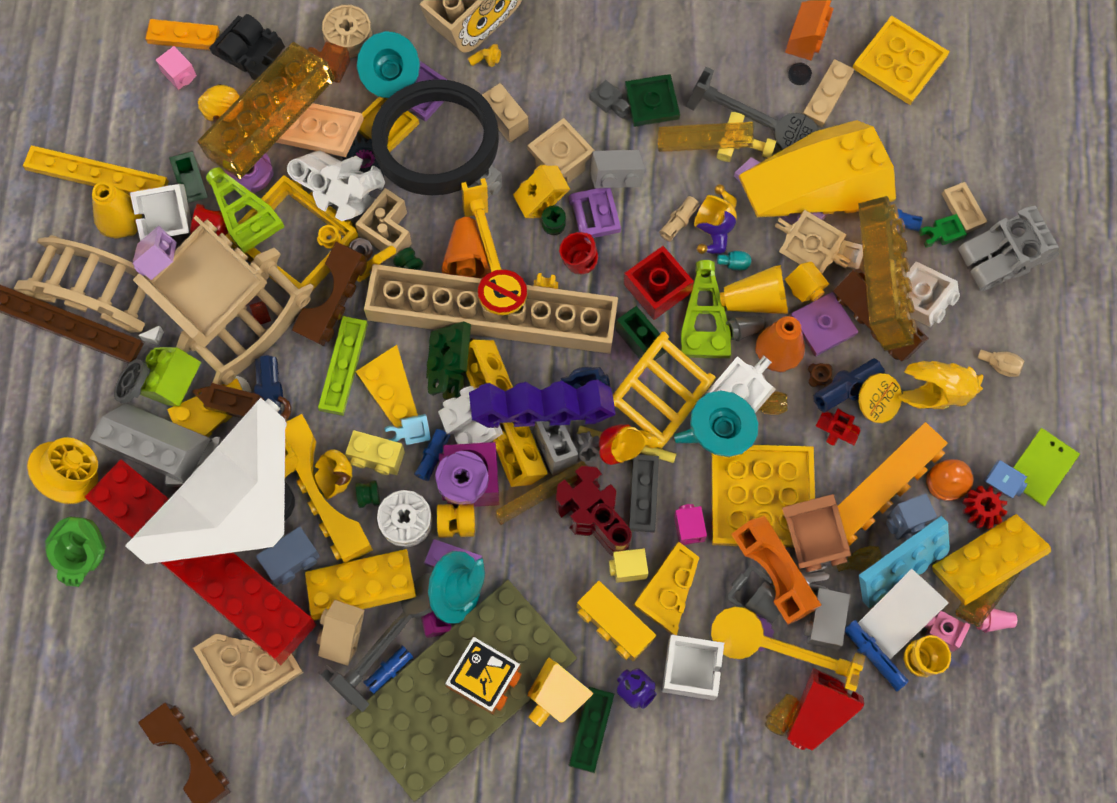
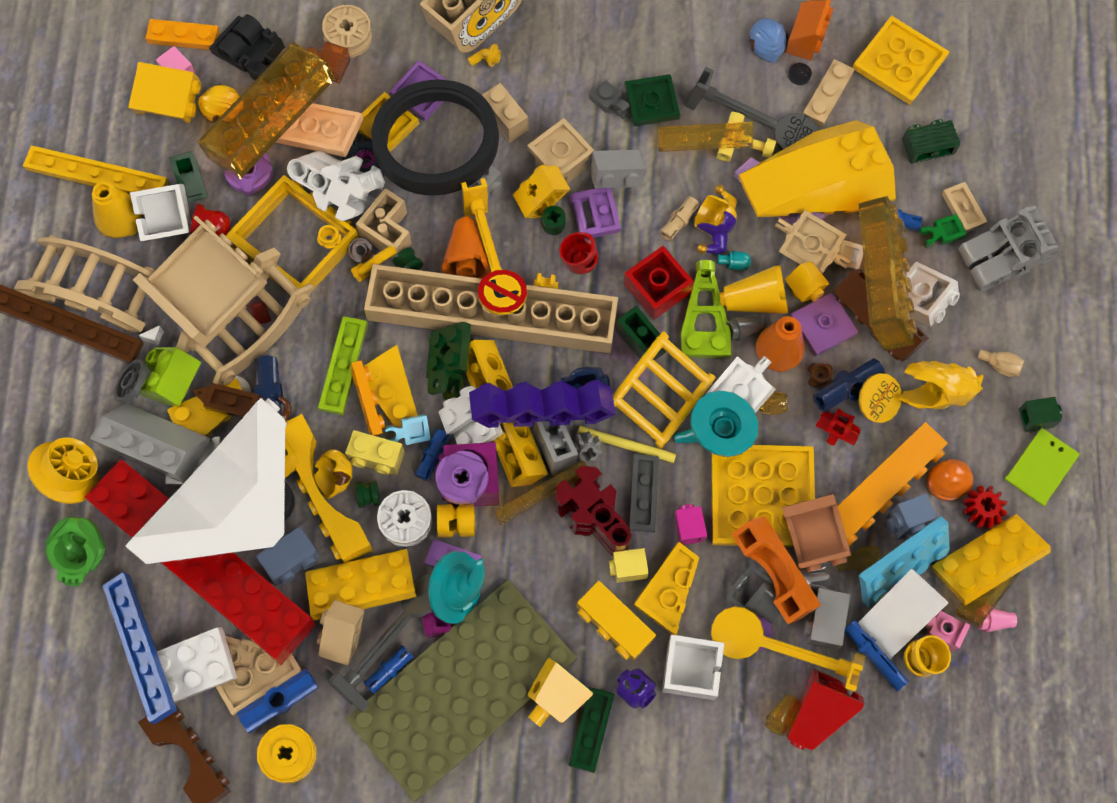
lavender brick [133,226,177,280] -> none
lime plate [206,167,285,253] -> none
reddish brown arch [292,242,367,346] -> none
teal piece [357,31,420,98] -> none
piece [445,637,522,715] -> none
yellow hair [599,424,664,465] -> none
medium blue brick [984,460,1027,498] -> none
none -> plate [103,572,177,724]
none -> yellow panel [128,62,201,123]
none -> white plate [157,627,237,703]
none -> blue piece [237,668,319,734]
none -> yellow wheel [257,724,317,783]
none -> light orange plate [350,360,385,437]
none -> medium blue hair [749,18,788,63]
none -> dark green brick [902,119,960,164]
none -> dark green brick [1019,397,1063,432]

